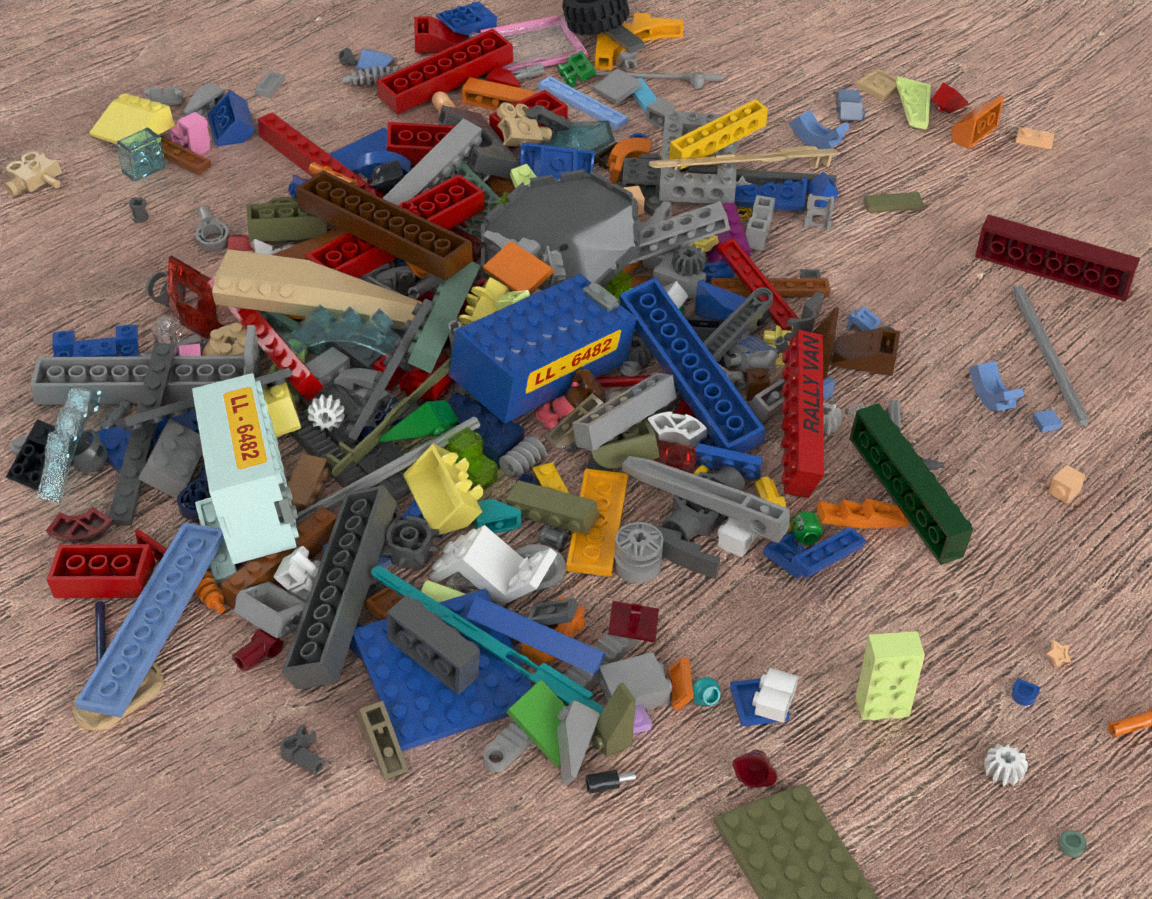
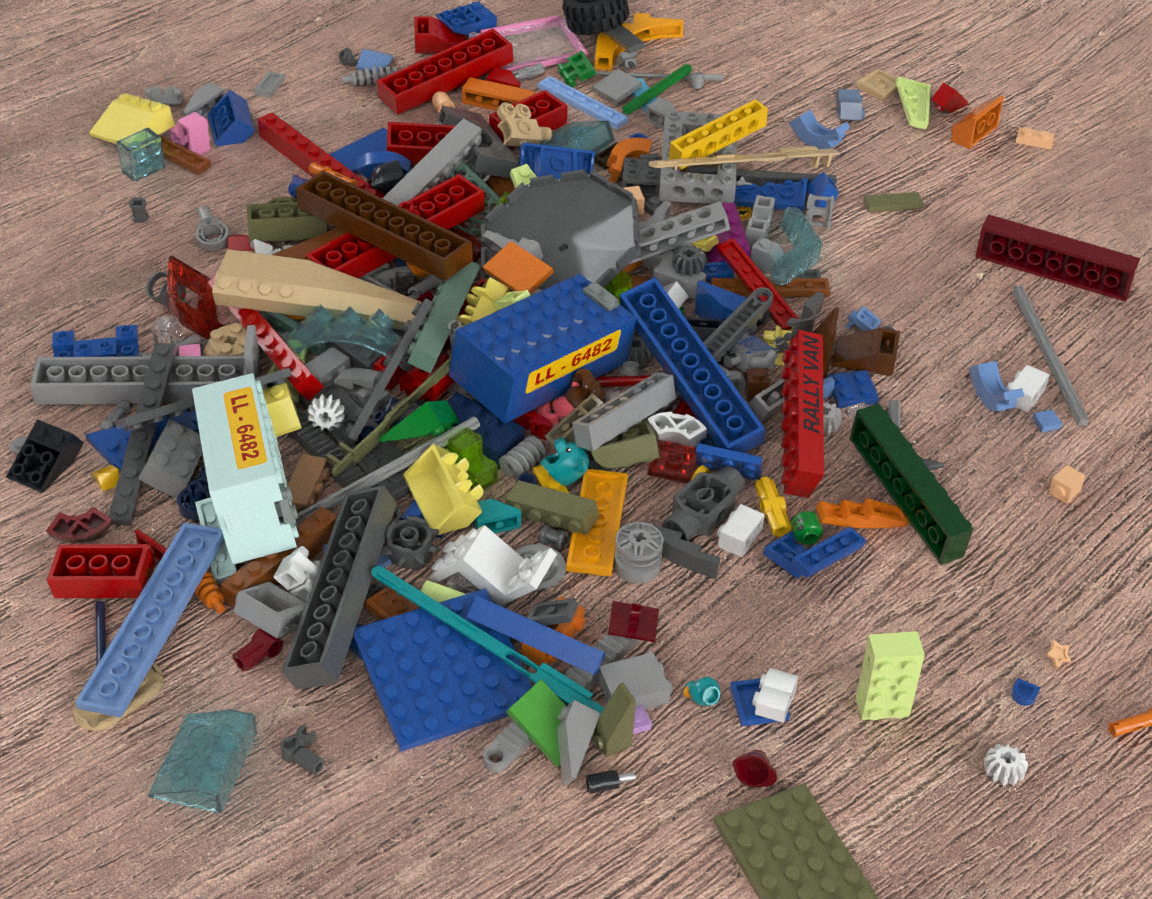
tan piece [4,151,62,197] -> none
clear light blue arch [37,386,101,503] -> none
dark grey helmet [68,429,108,473] -> none
dark tan slope [356,701,409,781] -> none
dark grey brick [387,595,480,695] -> none
dark grey plate [526,105,572,132] -> none
light grey hinge [541,246,567,287] -> none
light grey piece [622,456,790,543] -> none
orange tile [668,657,694,710] -> none
sand green tile [1058,830,1086,857] -> none
none -> yellow slope [92,465,120,491]
none -> clear light blue slope [148,709,257,813]
none -> red slope [513,411,553,441]
none -> teal piece [540,437,589,486]
none -> green axle [622,64,692,115]
none -> light grey slope [750,237,793,278]
none -> clear light blue beam [771,207,823,285]
none -> blue plate [827,370,879,408]
none -> white brick [1006,365,1050,412]

